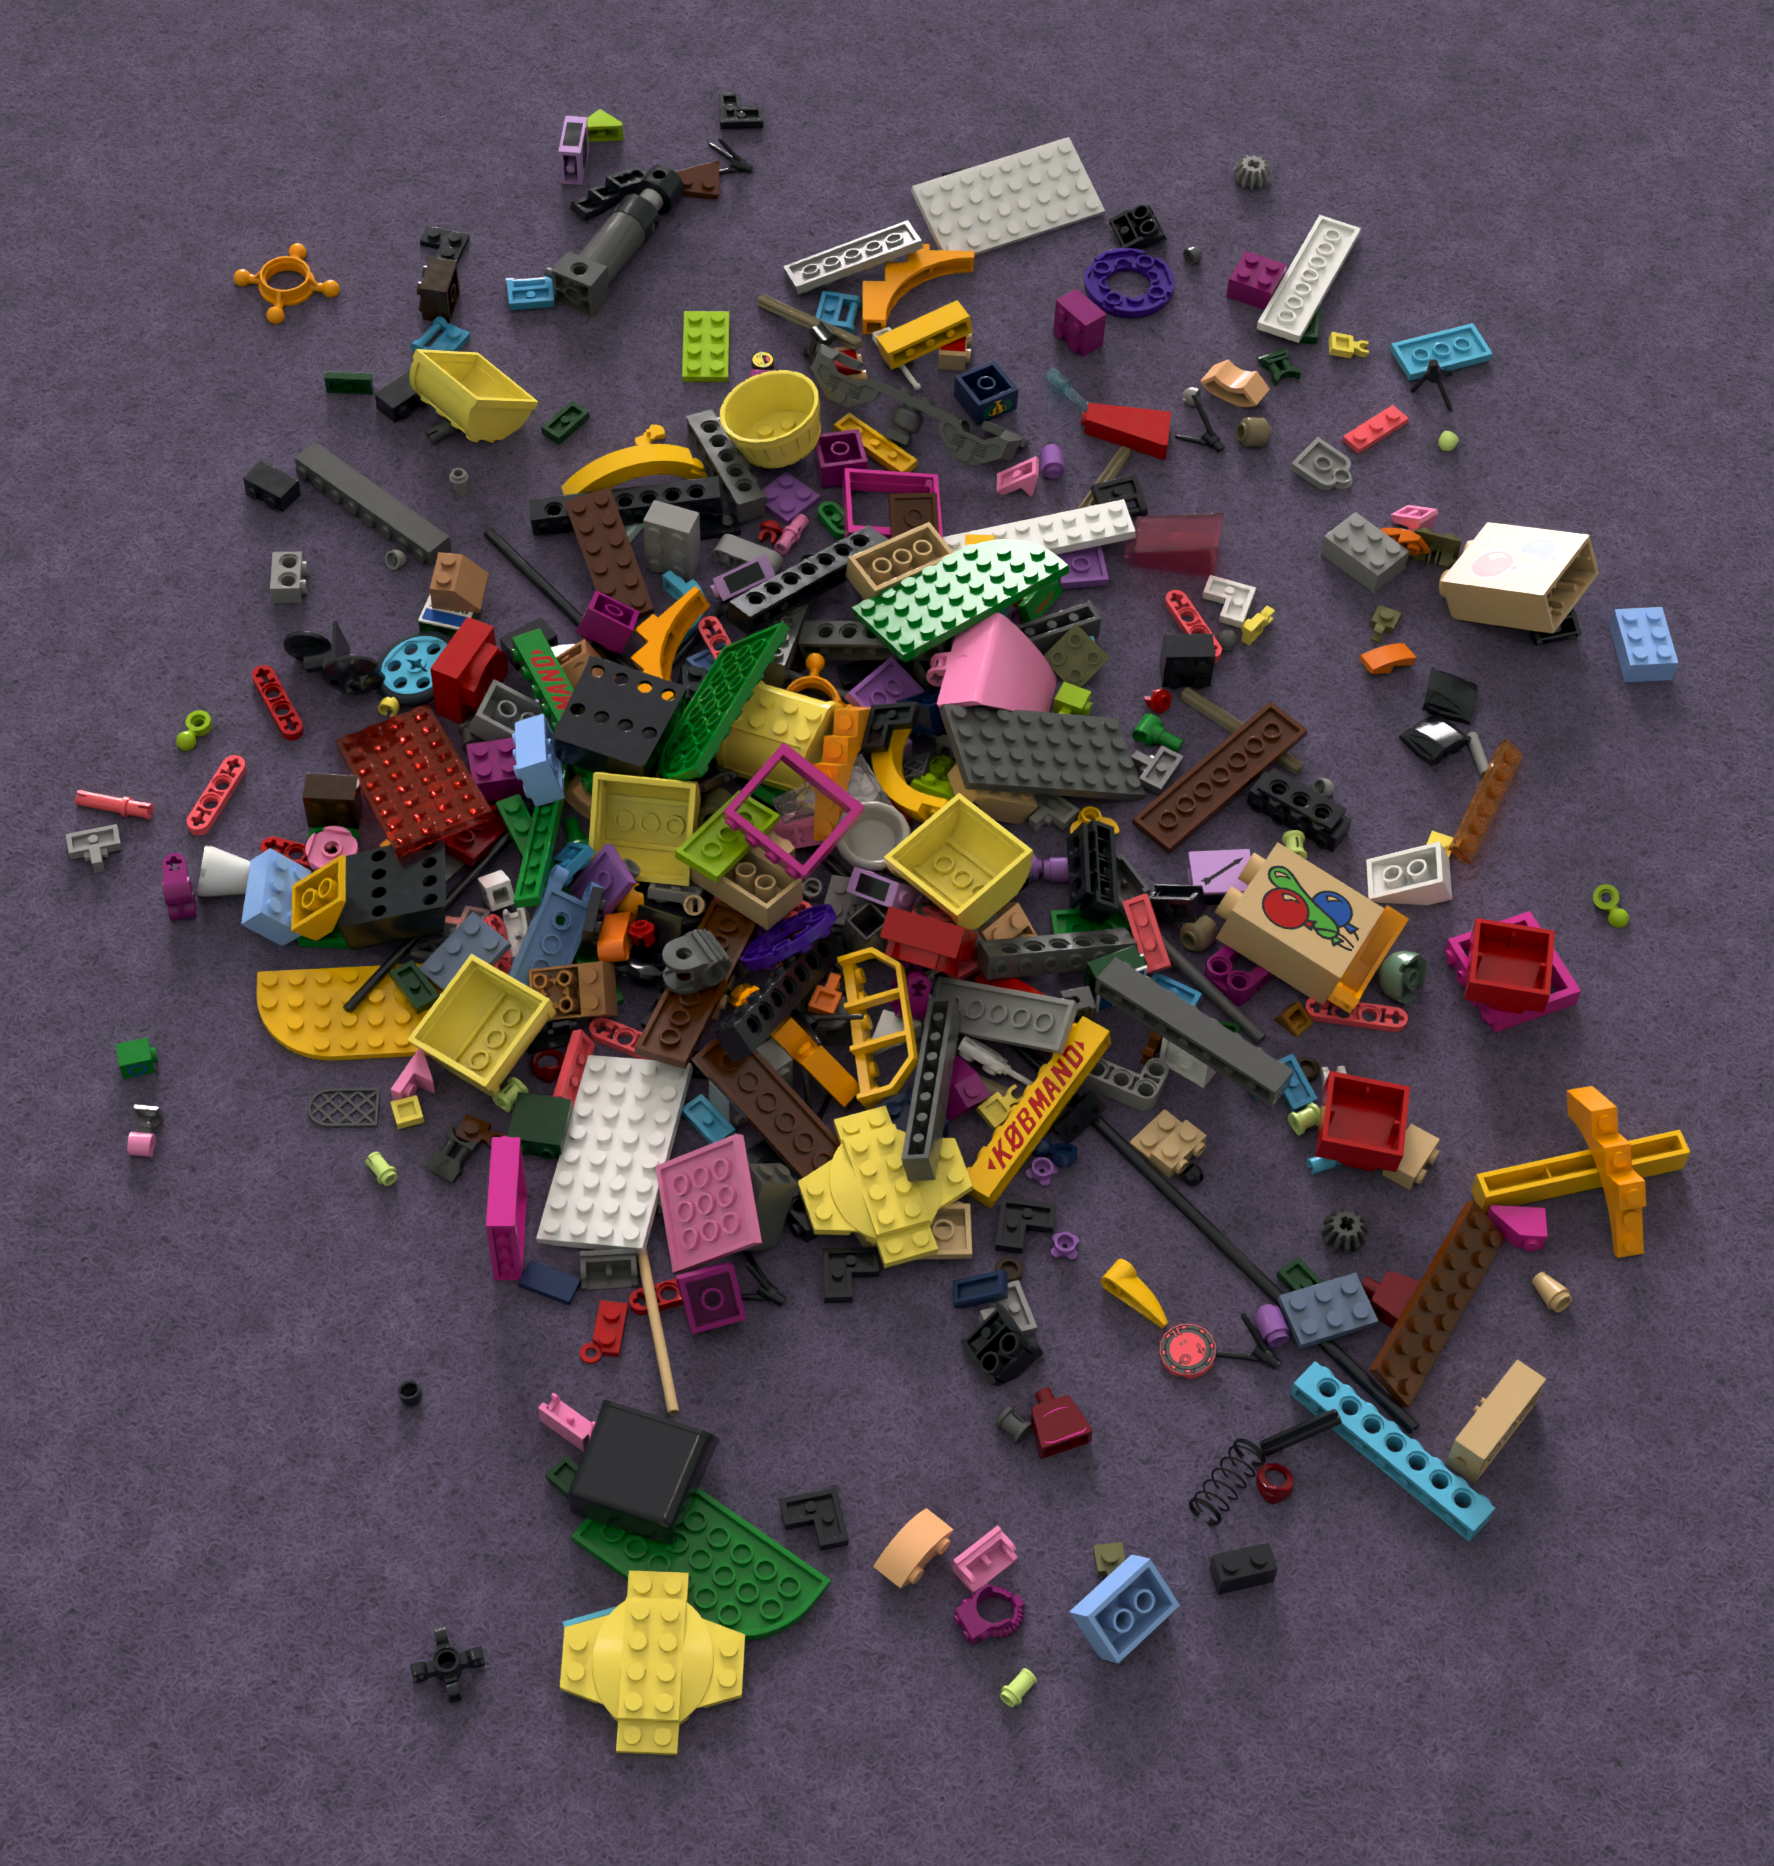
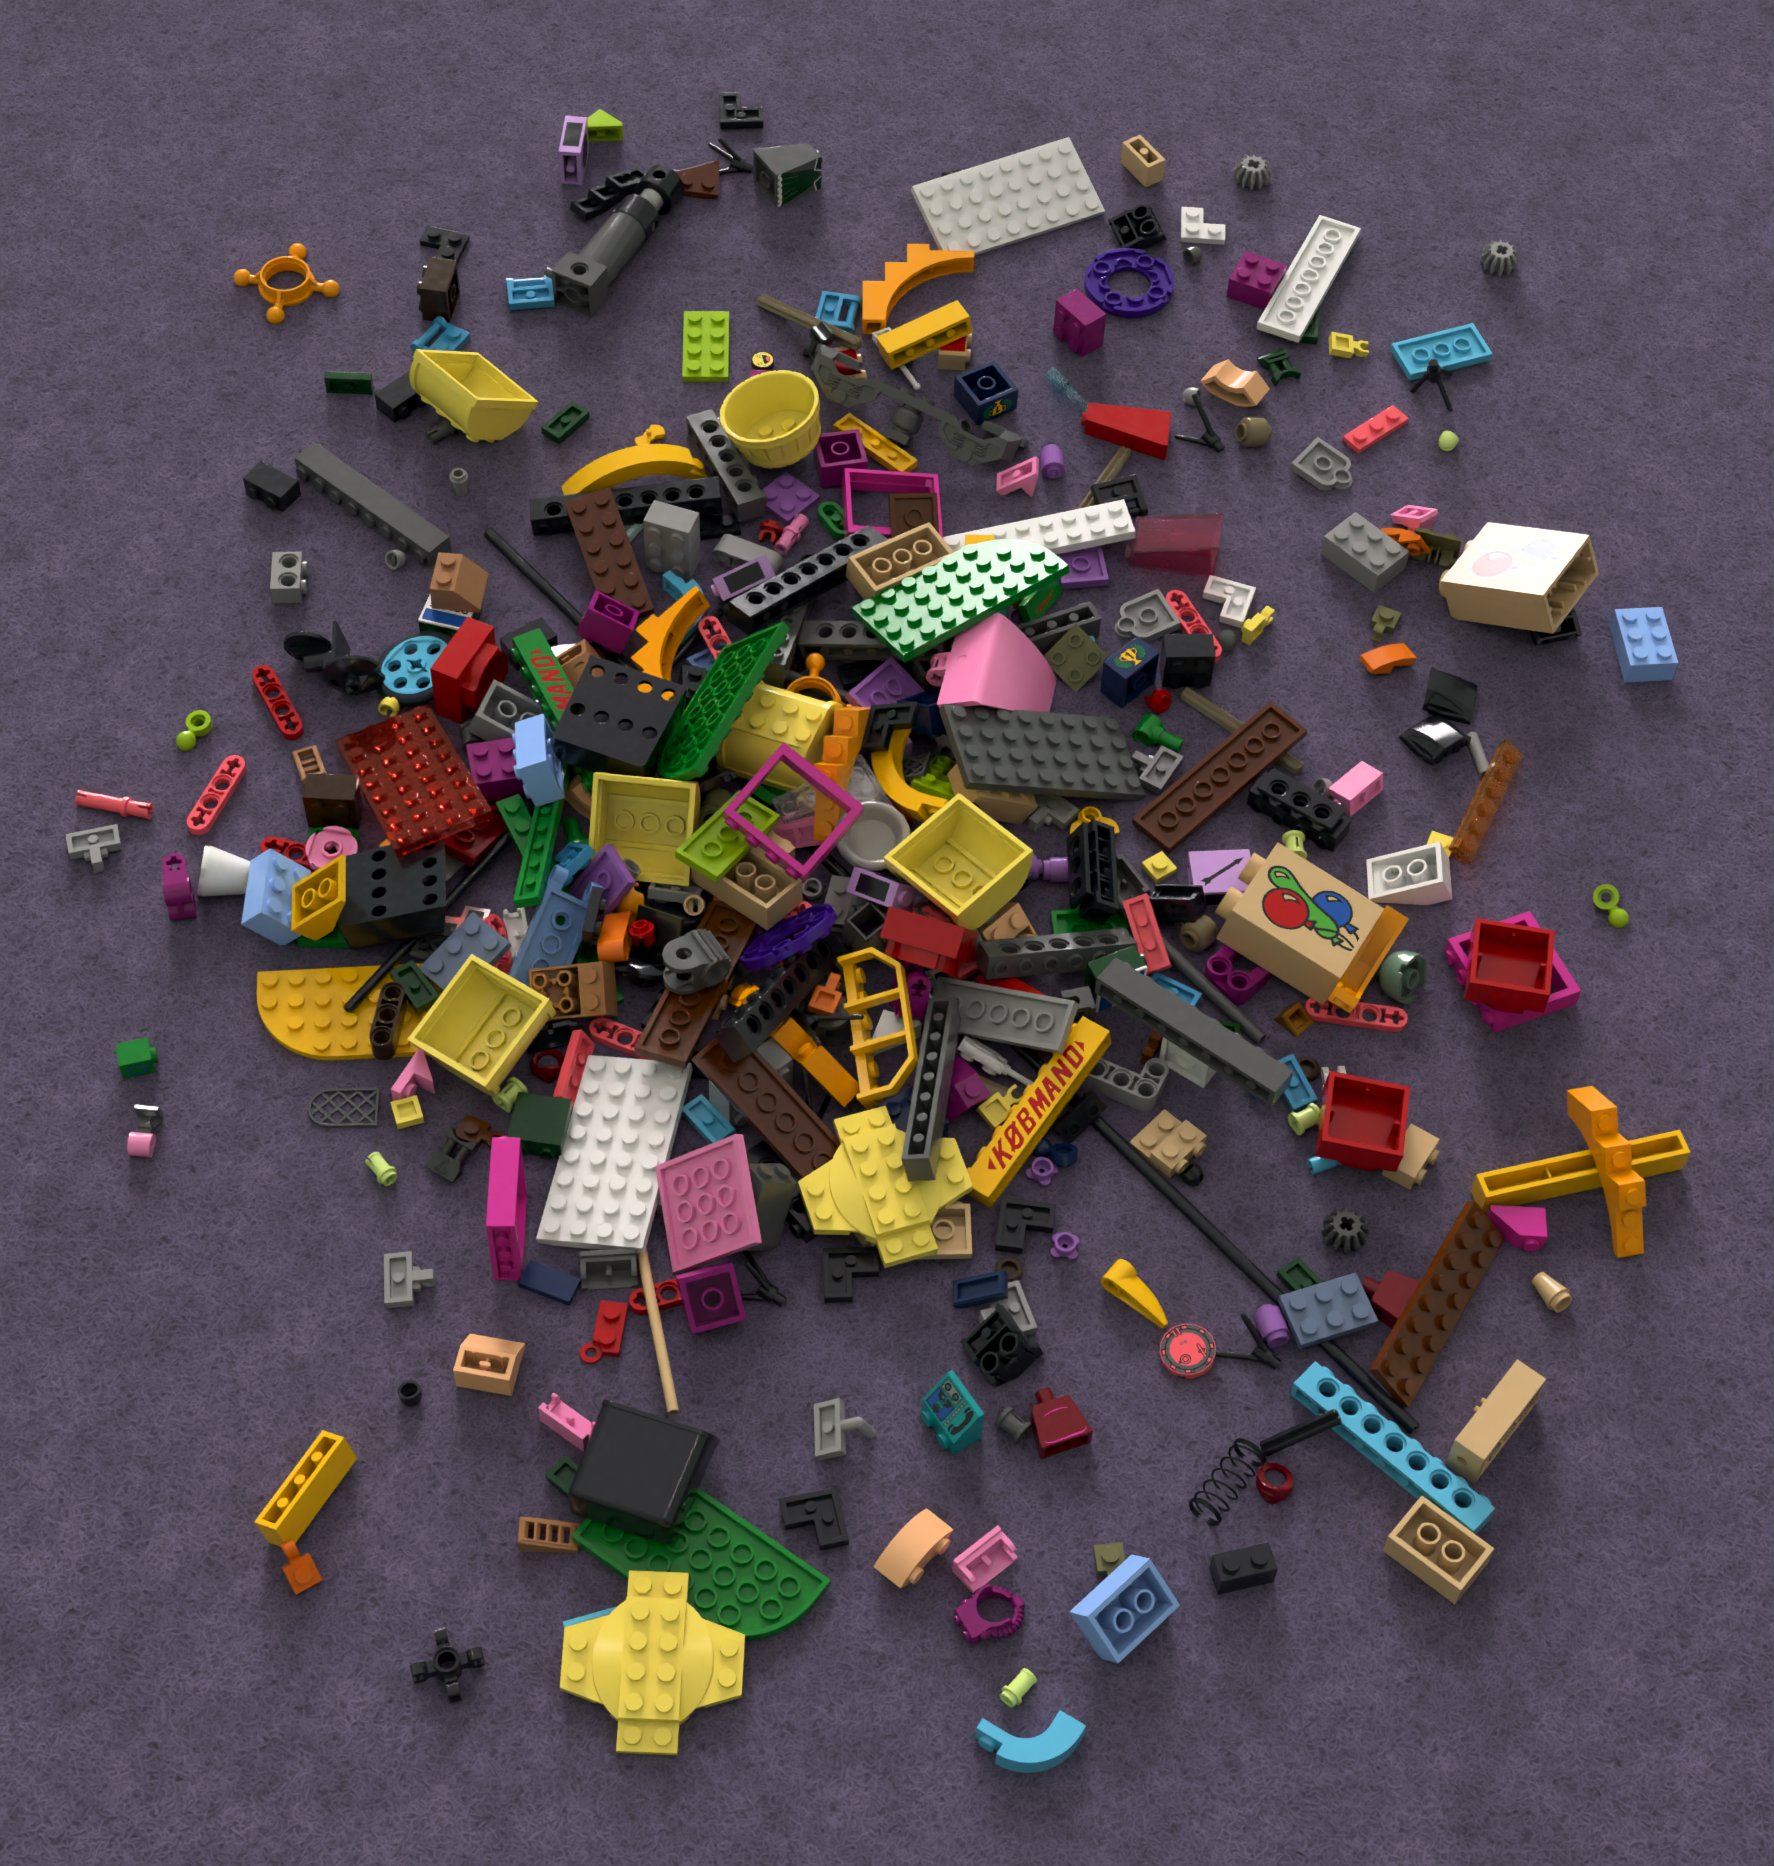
white brick [477,870,514,911] -> none
light grey plate [783,220,923,294] -> none
lime brick [1053,682,1093,716] -> none
none -> yellow brick [255,1430,357,1547]
none -> orange plate [279,1539,322,1595]
none -> medium nougat slope [292,745,327,787]
none -> dark brown beam [369,981,407,1060]
none -> light grey hinge [384,1251,436,1309]
none -> light nougat slope [453,1334,525,1396]
none -> medium nougat slope [518,1517,580,1553]
none -> dark grey slope [753,144,823,207]
none -> light grey plate [814,1398,876,1461]
none -> teal slope [920,1370,984,1455]
none -> medium azure arch [975,1710,1086,1773]
none -> dark blue brick [1100,636,1159,709]
none -> light grey plate [1115,589,1181,643]
none -> tan brick [1120,135,1166,187]
none -> light yellow plate [1141,851,1177,884]
none -> white plate [1181,207,1225,245]
none -> bright pink hinge [1329,761,1383,817]
none -> tan brick [1383,1495,1494,1604]
none -> light grey gear [1481,239,1519,277]

